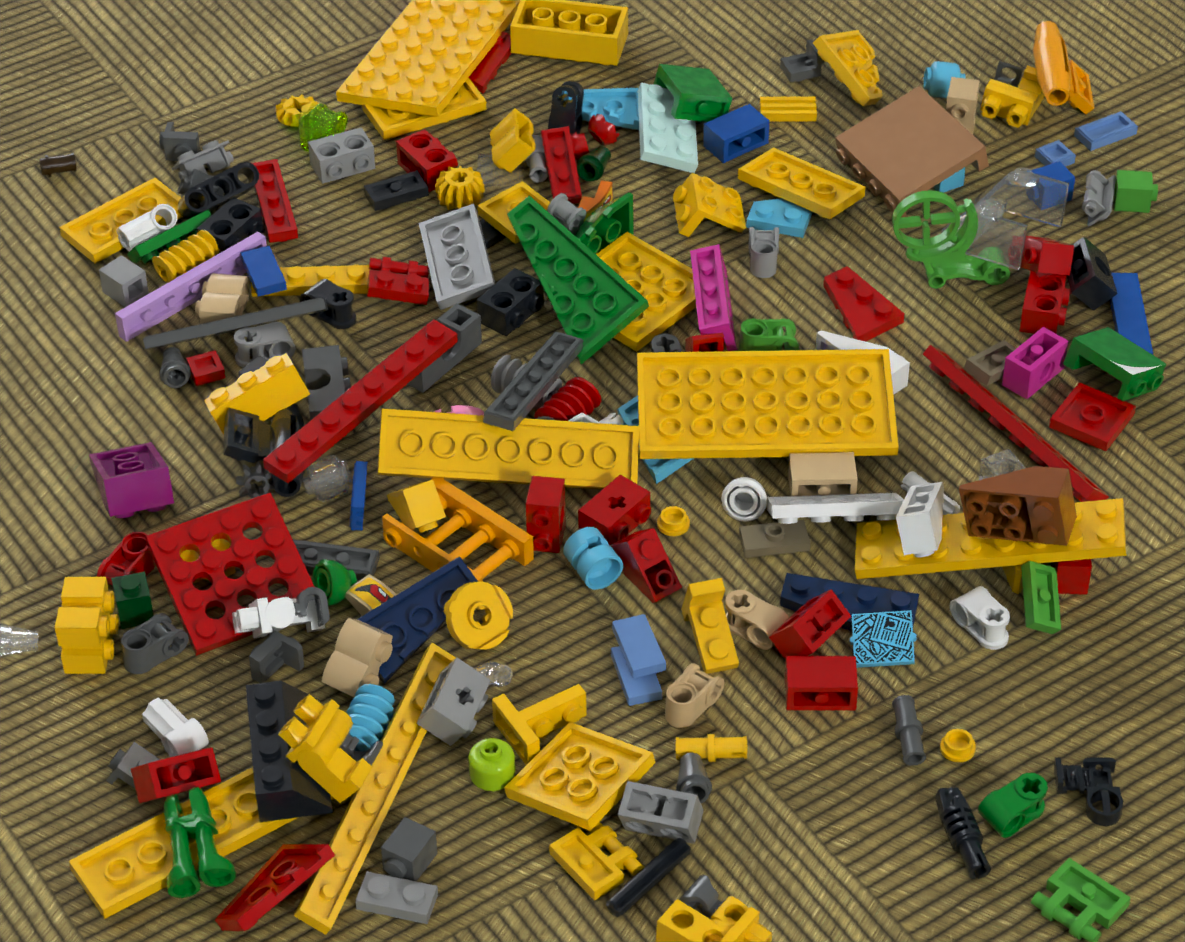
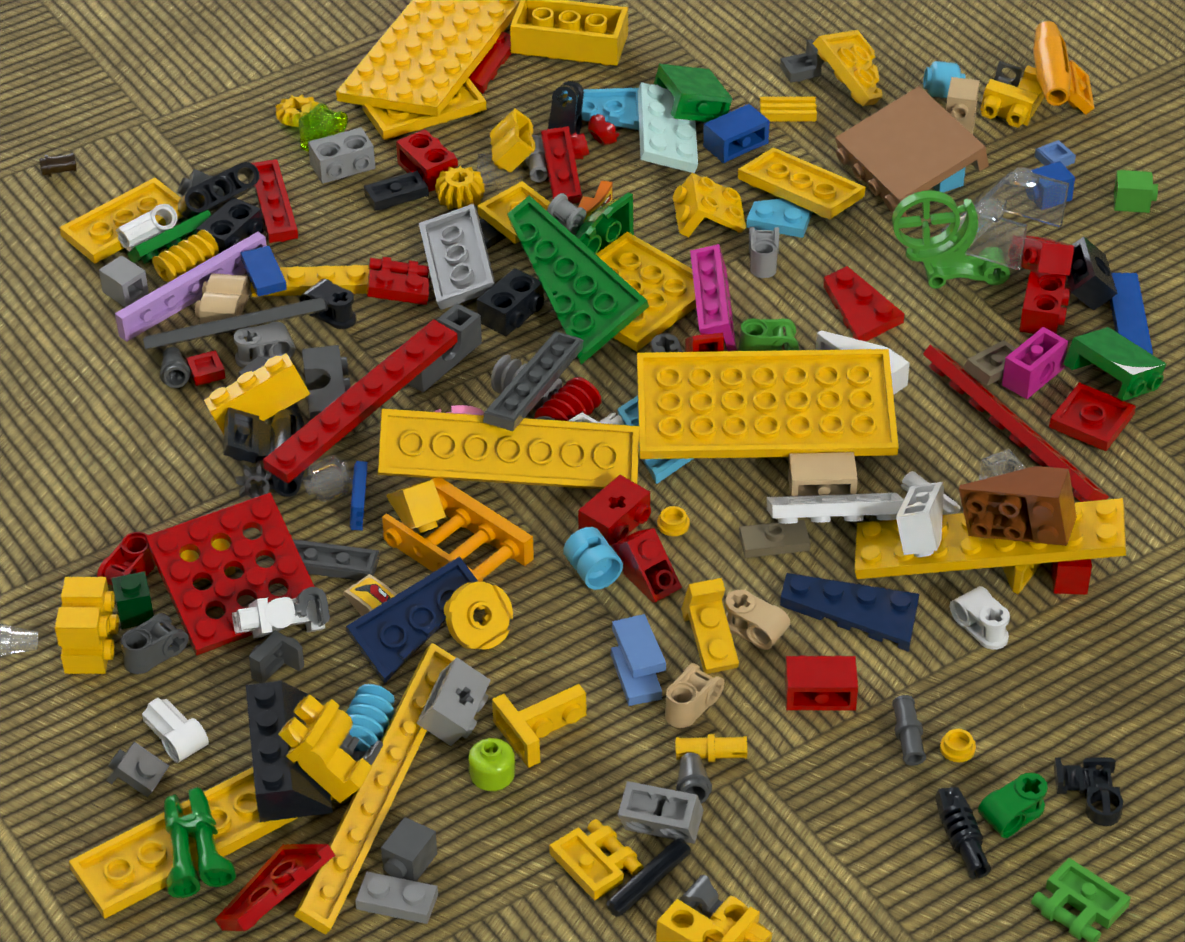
magenta slope [89,442,174,518] -> none
red brick [131,747,221,804] -> none
dark grey bracket [159,122,201,161] -> none
light grey hinge [171,140,234,181] -> none
green brick [312,559,357,606] -> none
tan brick [322,618,393,697] -> none
clear arm [474,662,513,687] -> none
yellow plate [504,722,655,831] -> none
red brick [526,476,566,553] -> none
dark green cone [577,146,611,181] -> none
white brick [721,477,767,521] -> none
red brick [769,589,851,660] -> none
medium azure piece [849,610,917,668] -> none
bright green plate [1021,561,1061,634] -> none
medium blue tile [1074,112,1138,151] -> none
light grey hinge [1082,170,1116,227] -> none

